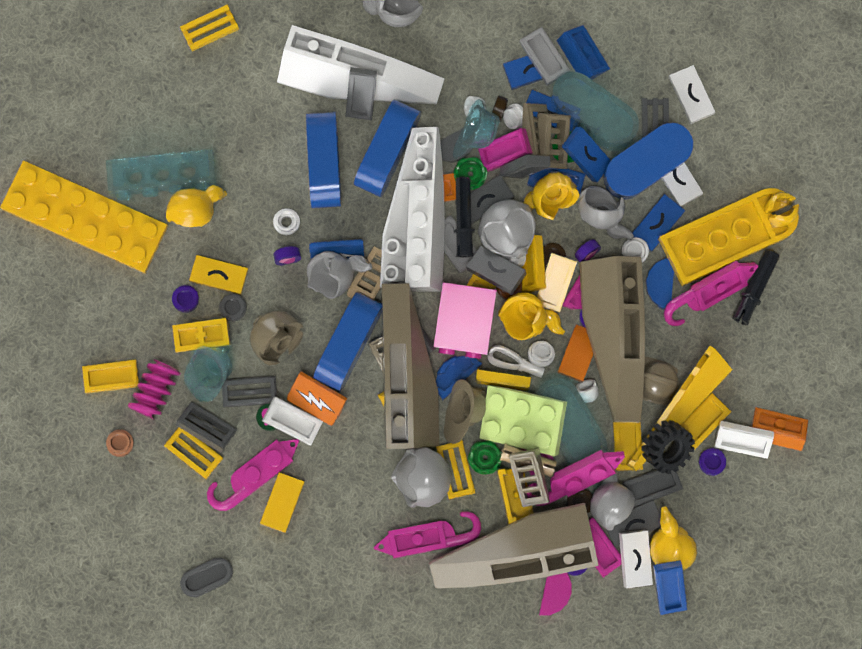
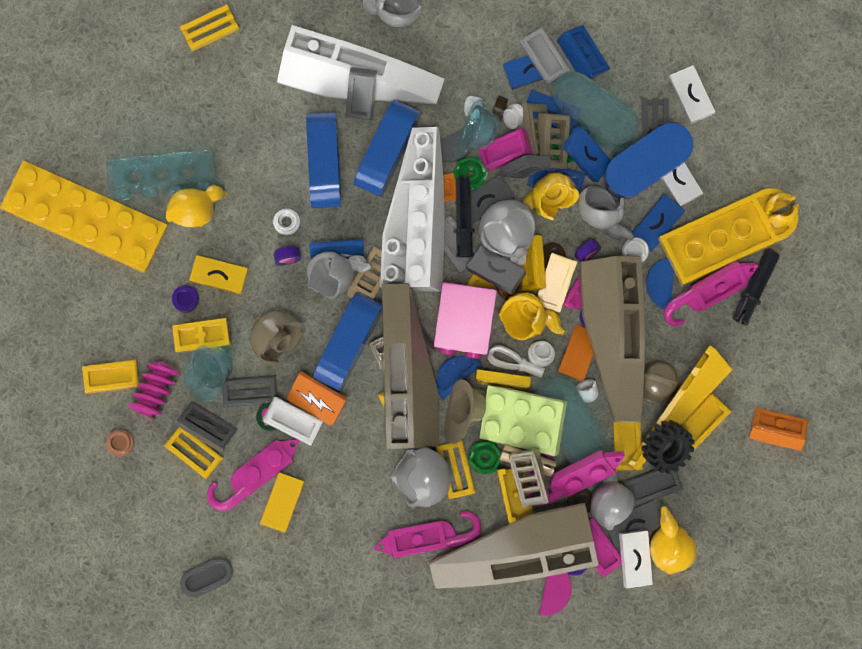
dark grey tile [219,294,247,322] -> none
blue tile [653,560,687,615] -> none
dark purple tile [698,448,726,476] -> none
white tile [714,421,774,459] -> none

